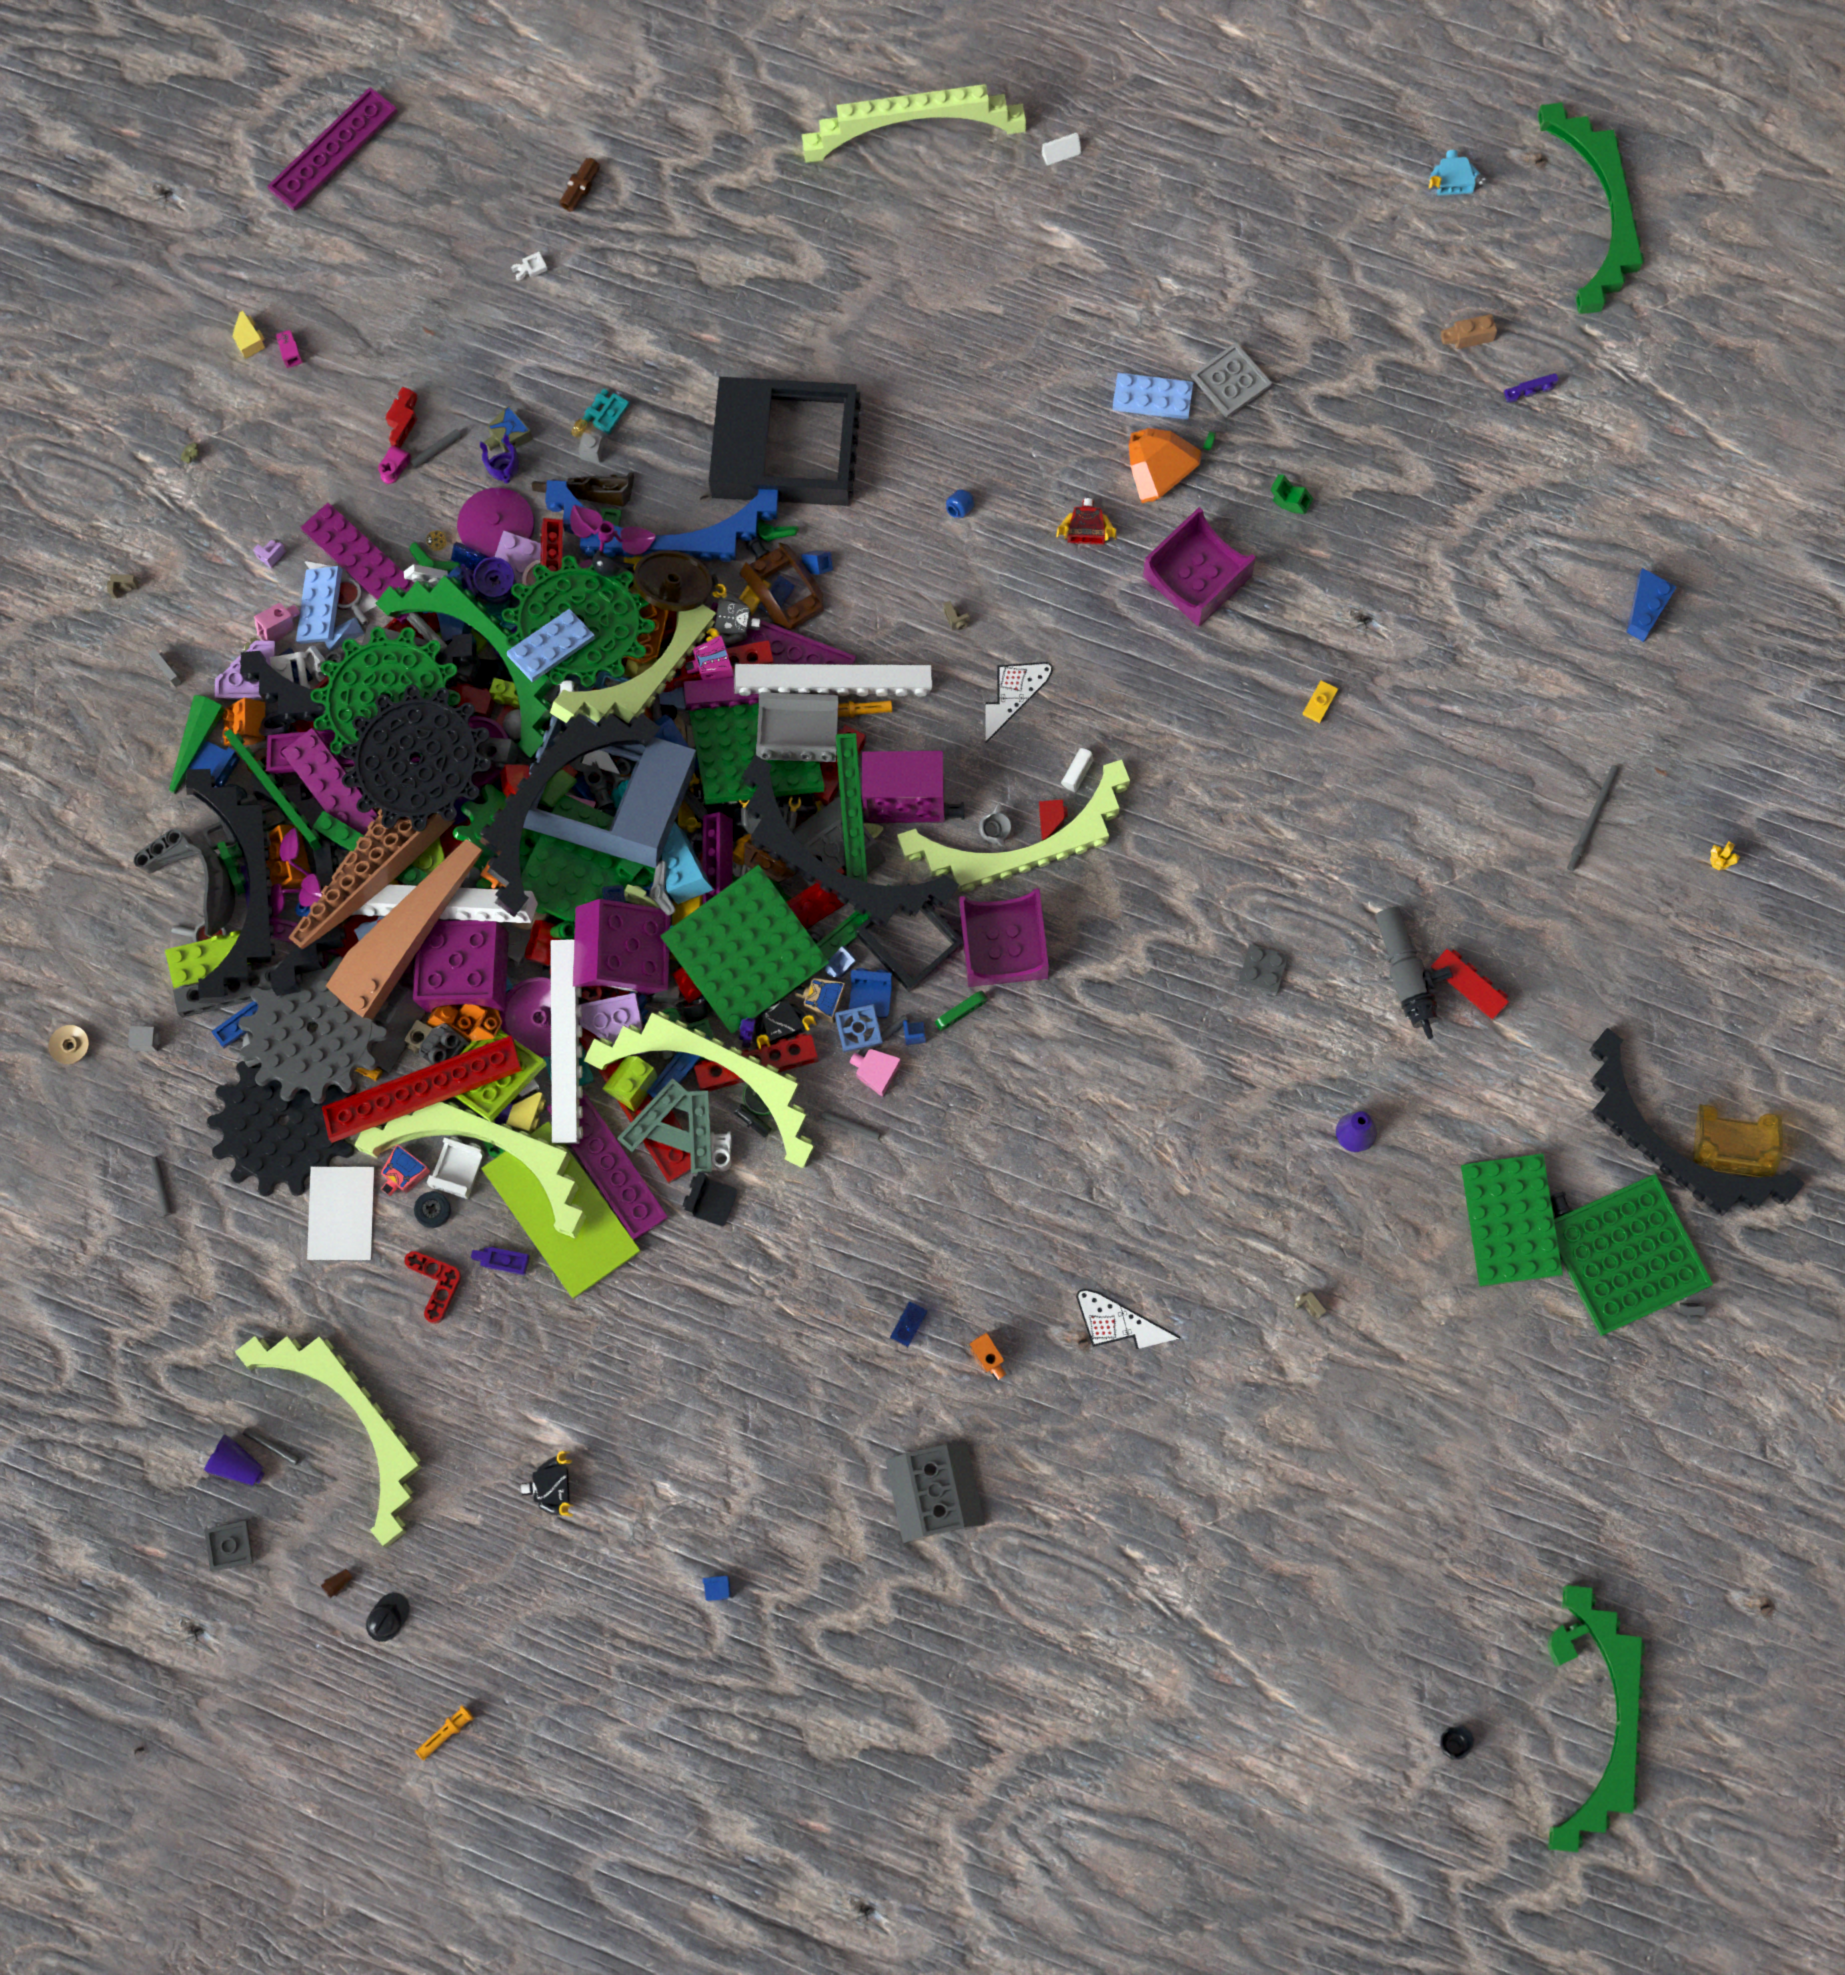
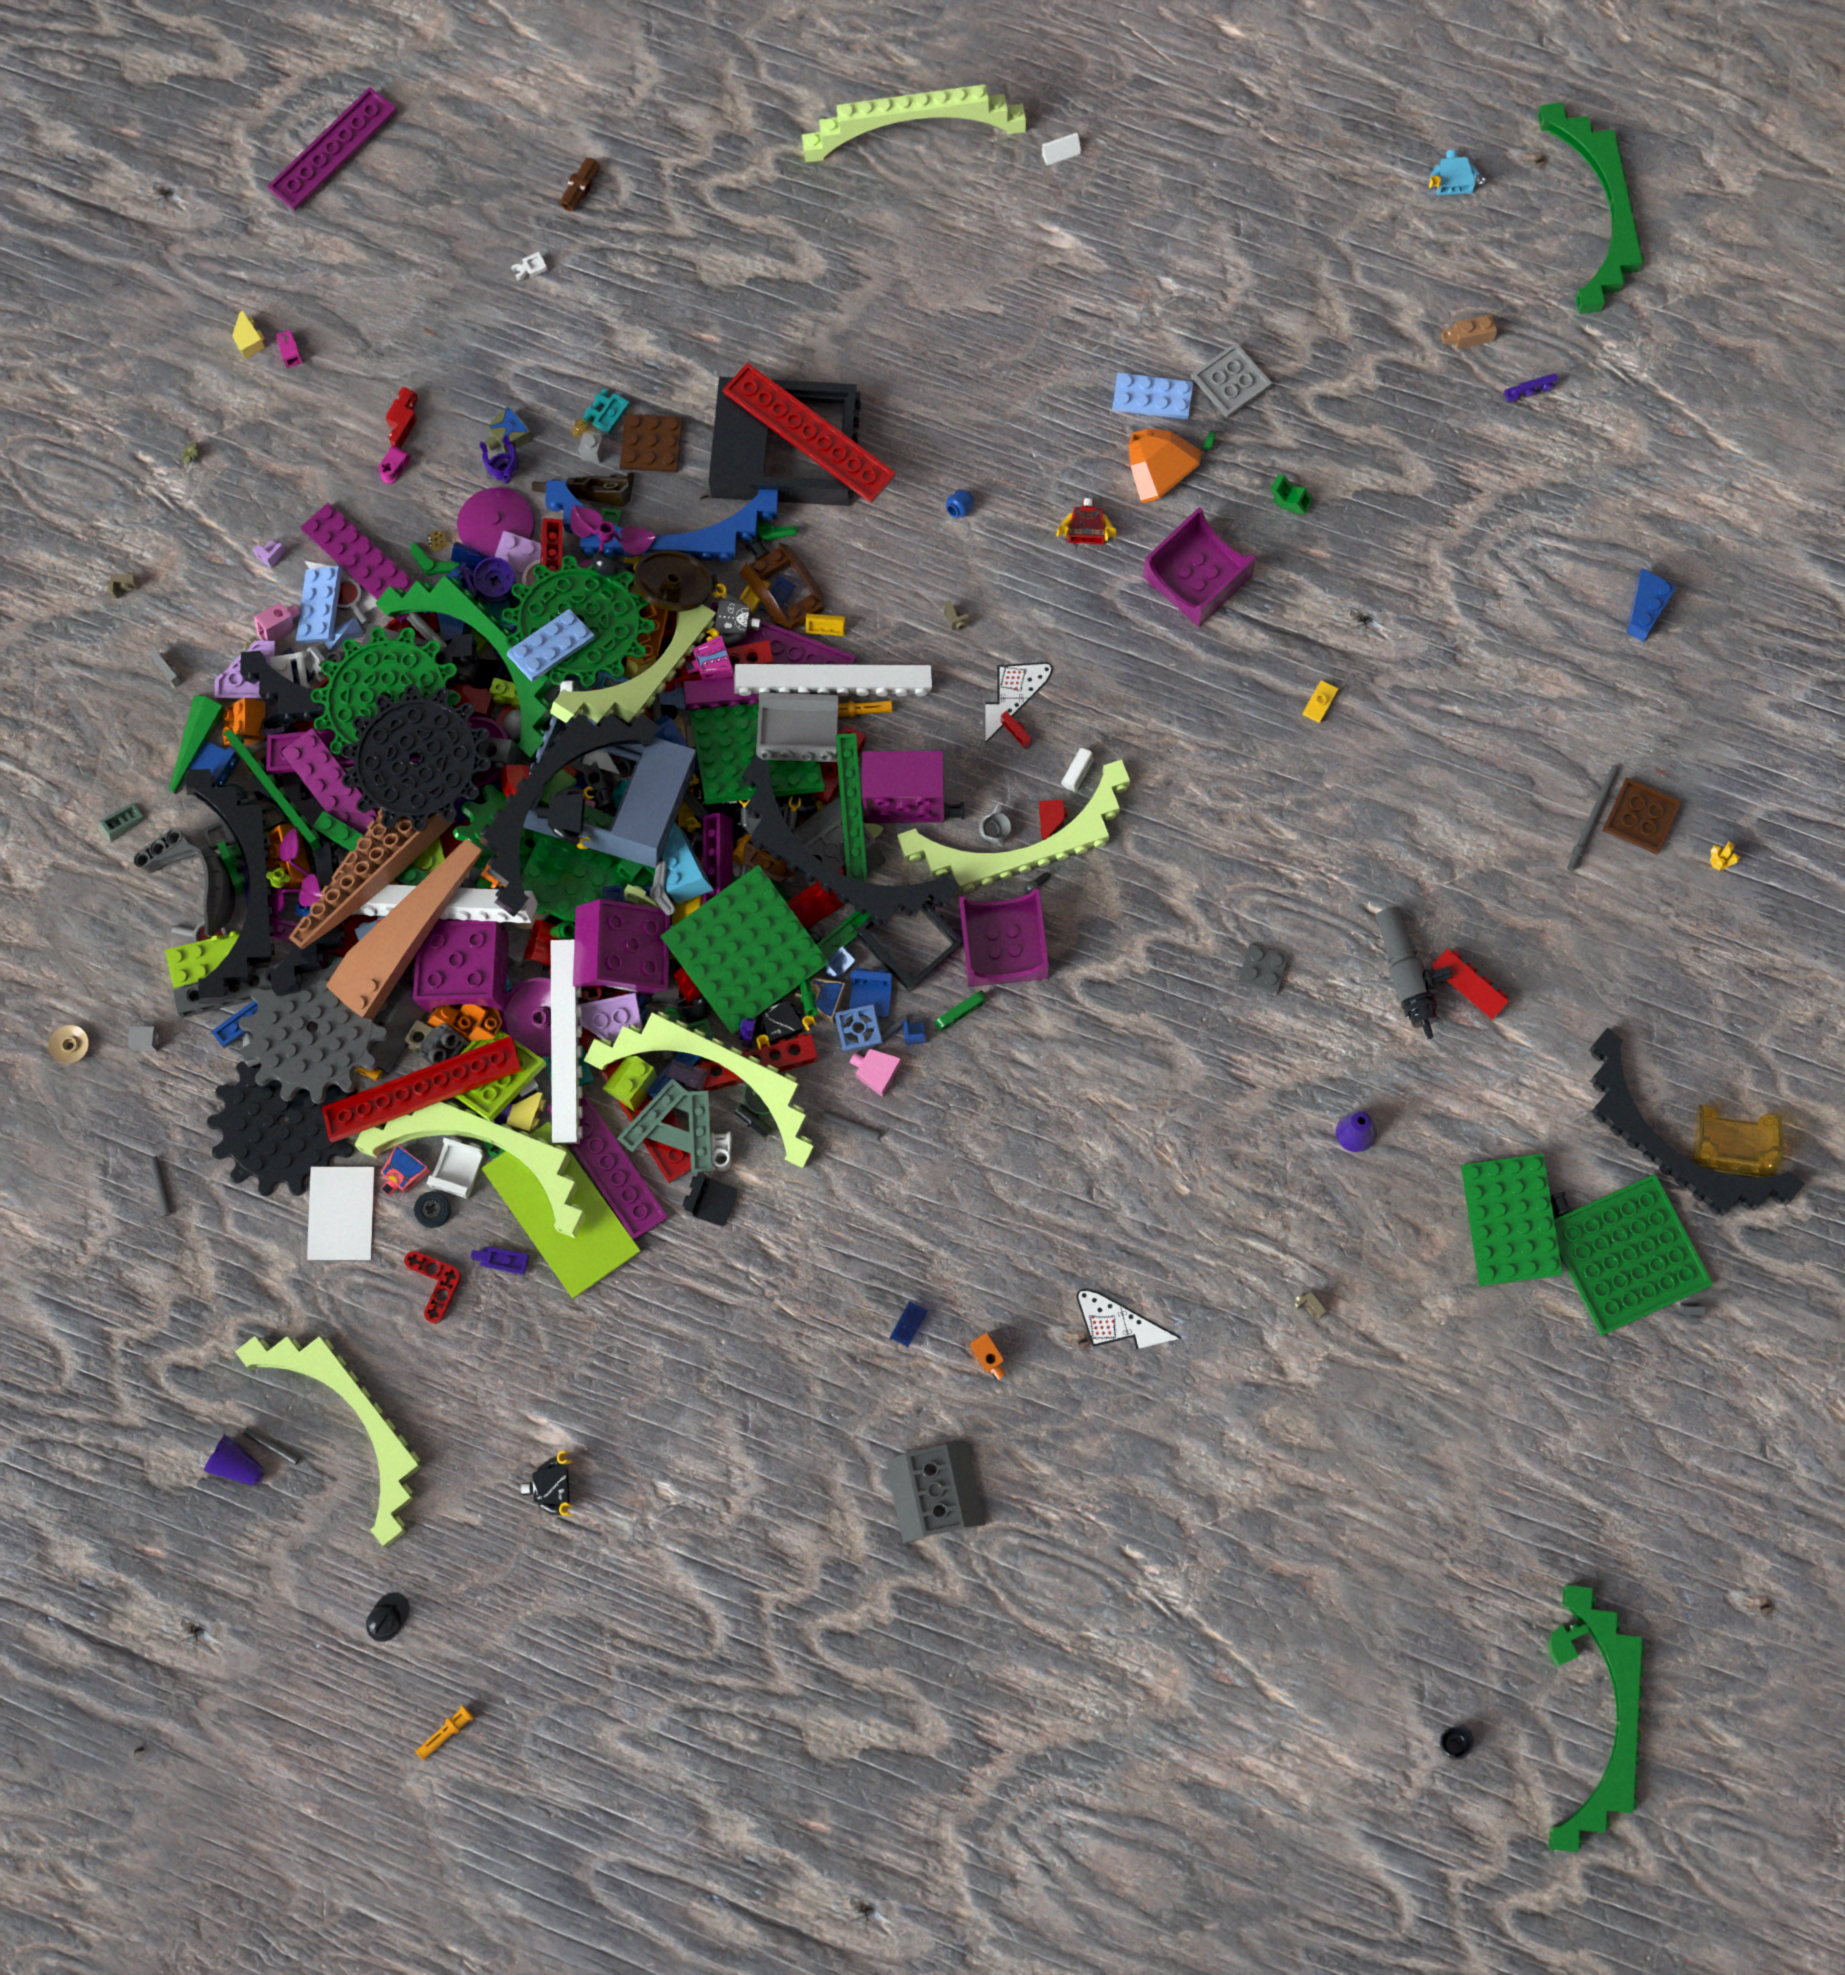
dark grey plate [204,1521,254,1572] -> none
reddish brown cone [320,1569,353,1599] -> none
white plate [404,564,448,586] -> none
dark grey piece [410,429,462,468] -> none
blue panel [702,1576,731,1601] -> none
blue panel [801,550,833,575] -> none
none -> sand green slope [99,802,144,842]
none -> lime plate [266,868,291,888]
none -> black torso [537,786,594,849]
none -> reddish brown plate [620,414,683,473]
none -> clear purple piece [665,1059,709,1091]
none -> red plate [723,362,896,504]
none -> green axle [800,979,818,1017]
none -> yellow plate [806,614,845,636]
none -> red plate [1000,711,1032,749]
none -> piece [1024,871,1051,894]
none -> reddish brown plate [1602,777,1682,855]

